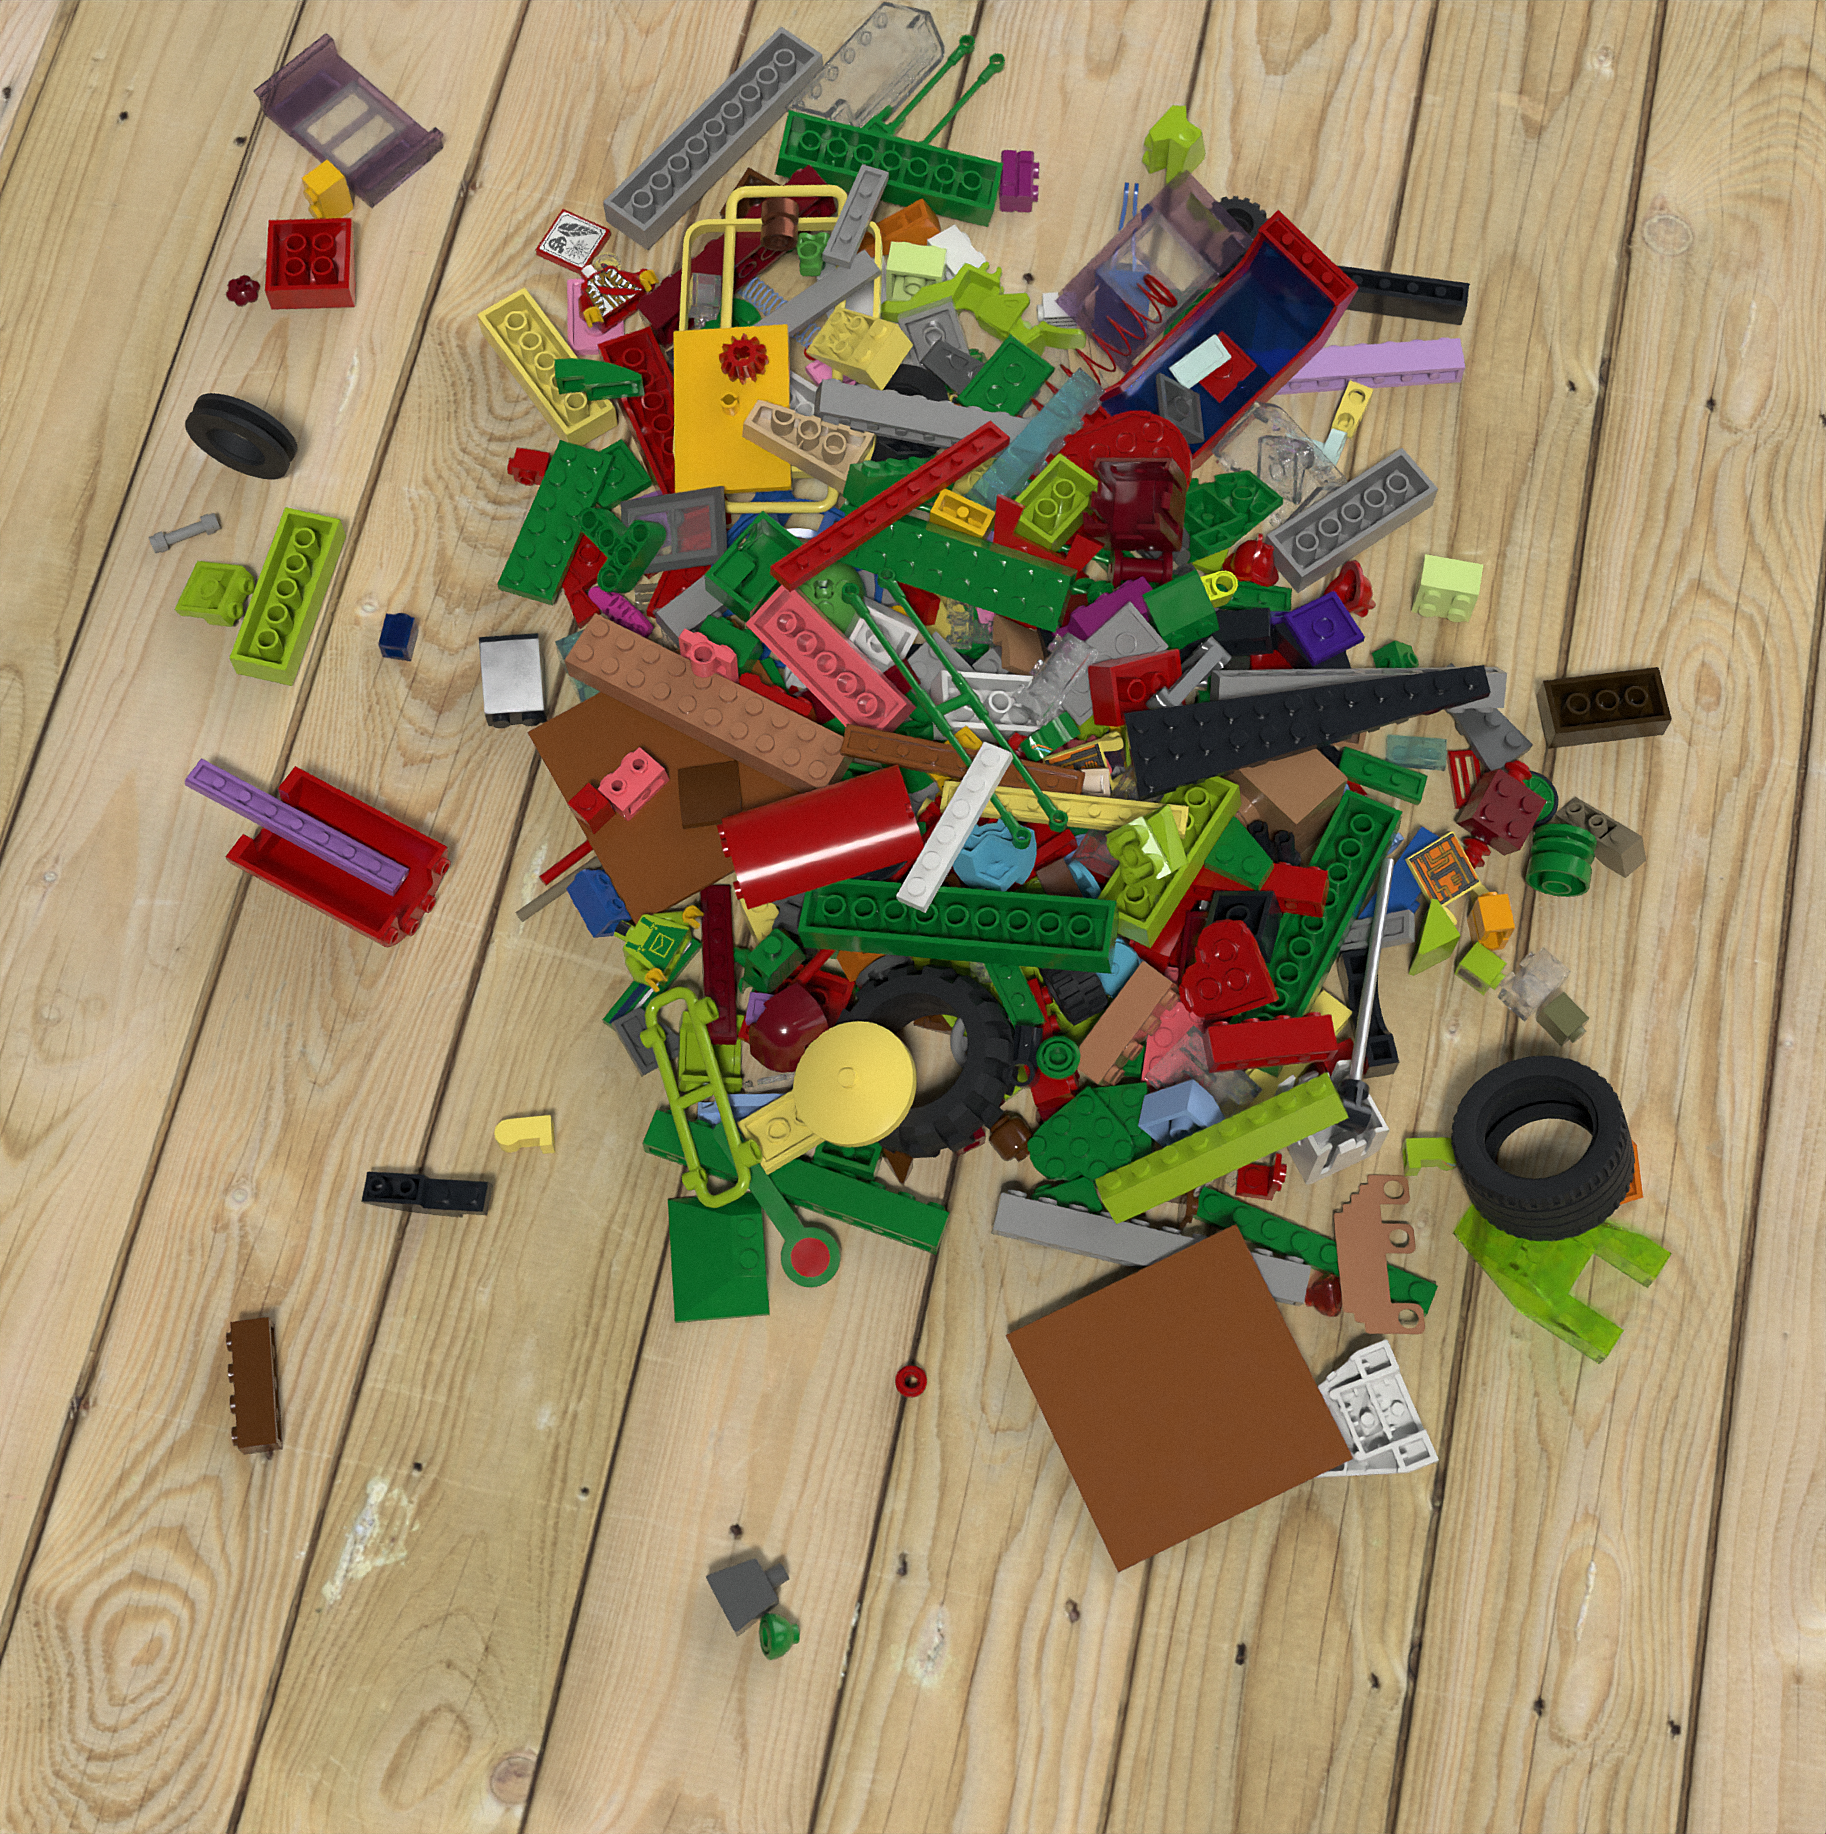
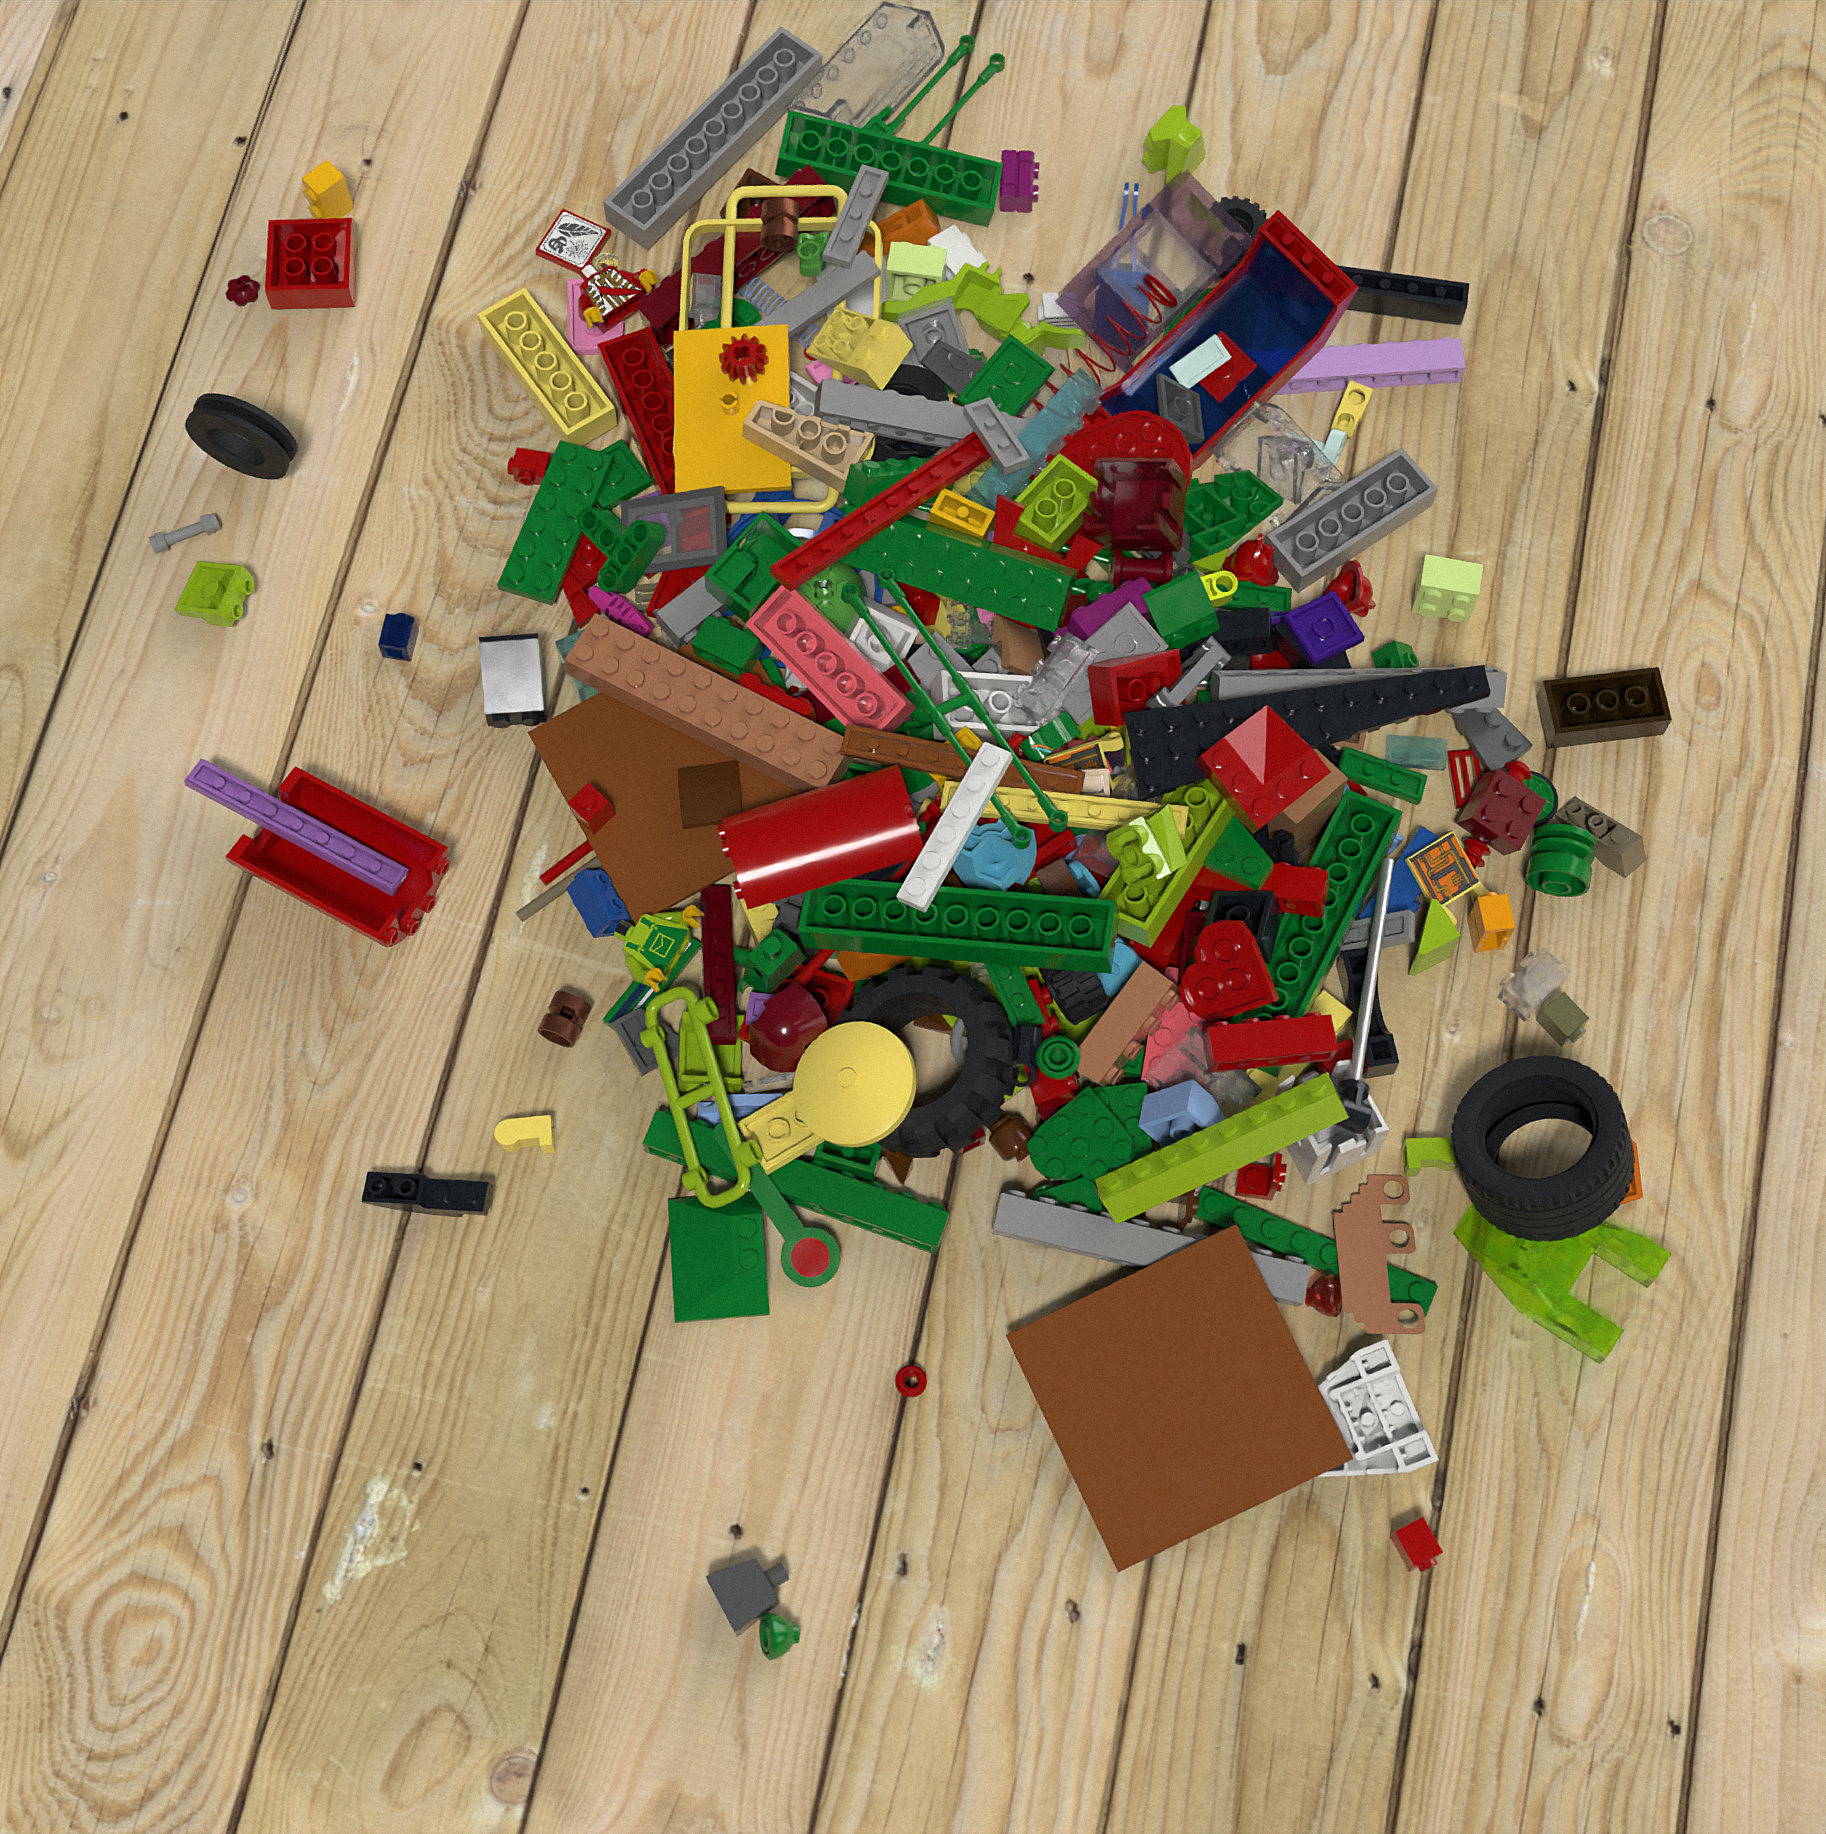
reddish brown brick [226,1317,283,1455] -> none
lime brick [229,507,346,686] -> none
piece [253,33,444,208] -> none
green slope [554,358,645,401] -> none
coral brick [597,747,670,822] -> none
coral plate [678,628,739,684] -> none
dark grey tile [856,955,914,990] -> none
lime brick [1454,941,1507,996] -> none
none -> copper wheel [537,991,591,1048]
none -> light grey plate [963,397,1031,475]
none -> red slope [1195,705,1331,834]
none -> red brick [1390,1517,1443,1573]

